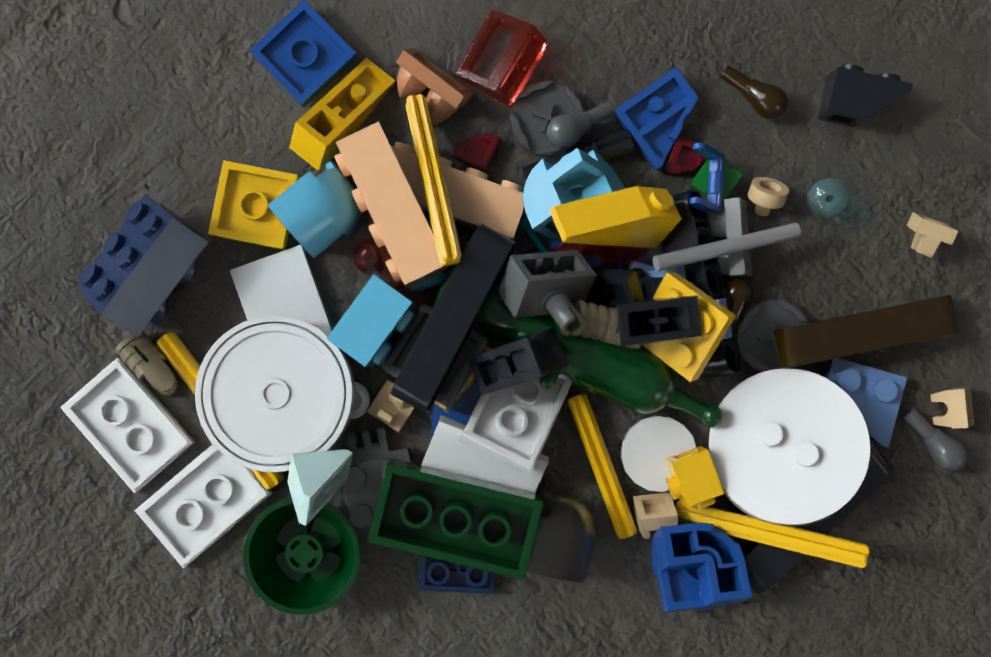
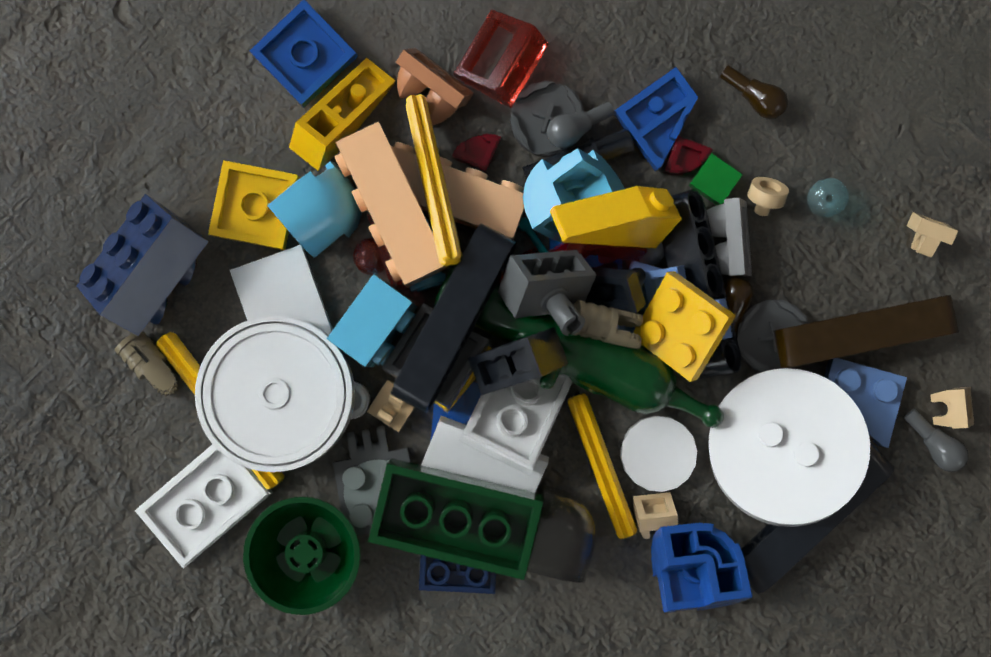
white tile [60,357,195,493] -> none
light aqua slope [288,449,353,526] -> none
black slope [616,295,702,346] -> none
light grey bar [653,223,801,272] -> none
yellow brick [665,446,724,510] -> none
yellow axle [675,500,870,568] -> none
blue piece [689,143,724,213] -> none
black slope [818,64,913,128] -> none

